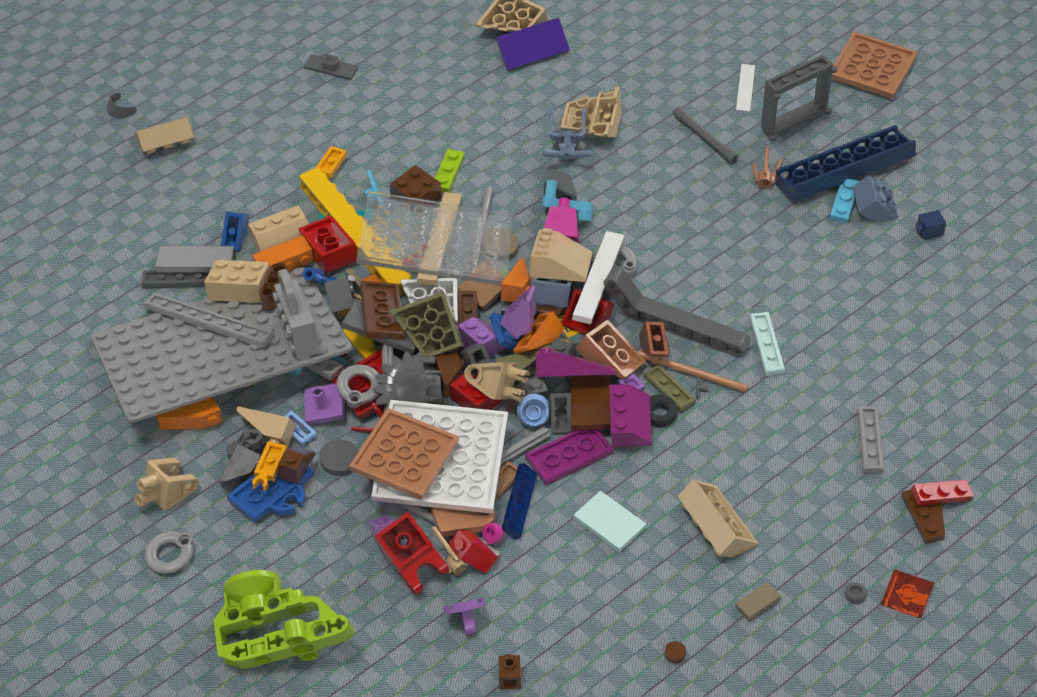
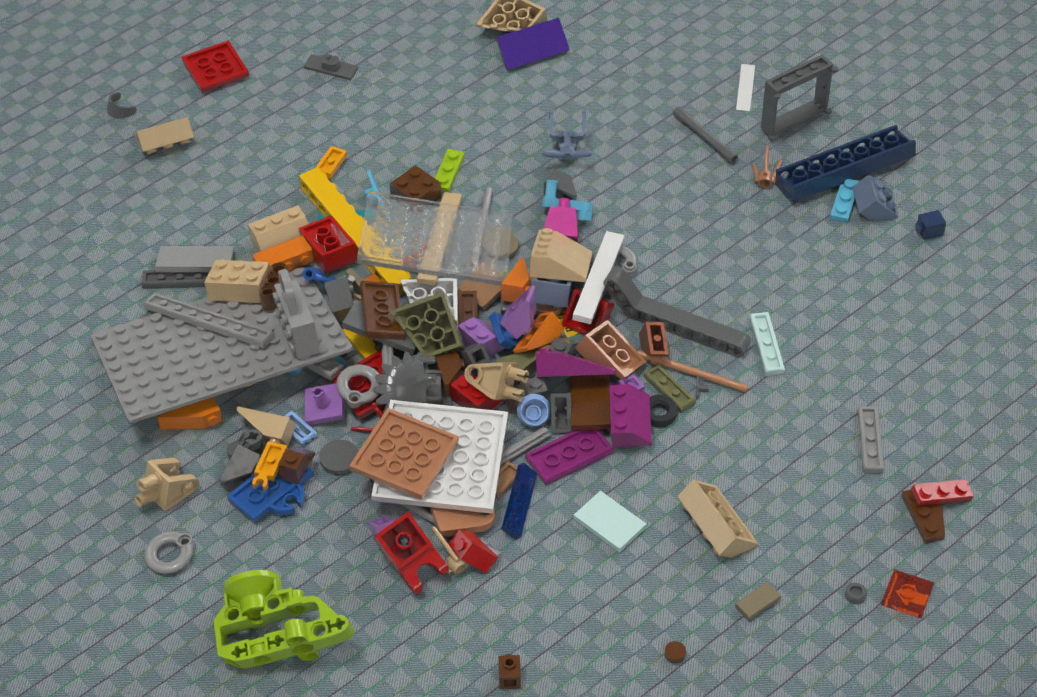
blue slope [221,211,249,251] -> none
medium lavender tile [443,598,486,635] -> none
dark pink tile [482,523,504,544] -> none
tan wedge [561,86,622,138] -> none
nougat plate [832,32,918,99] -> none
none -> red plate [181,40,249,93]

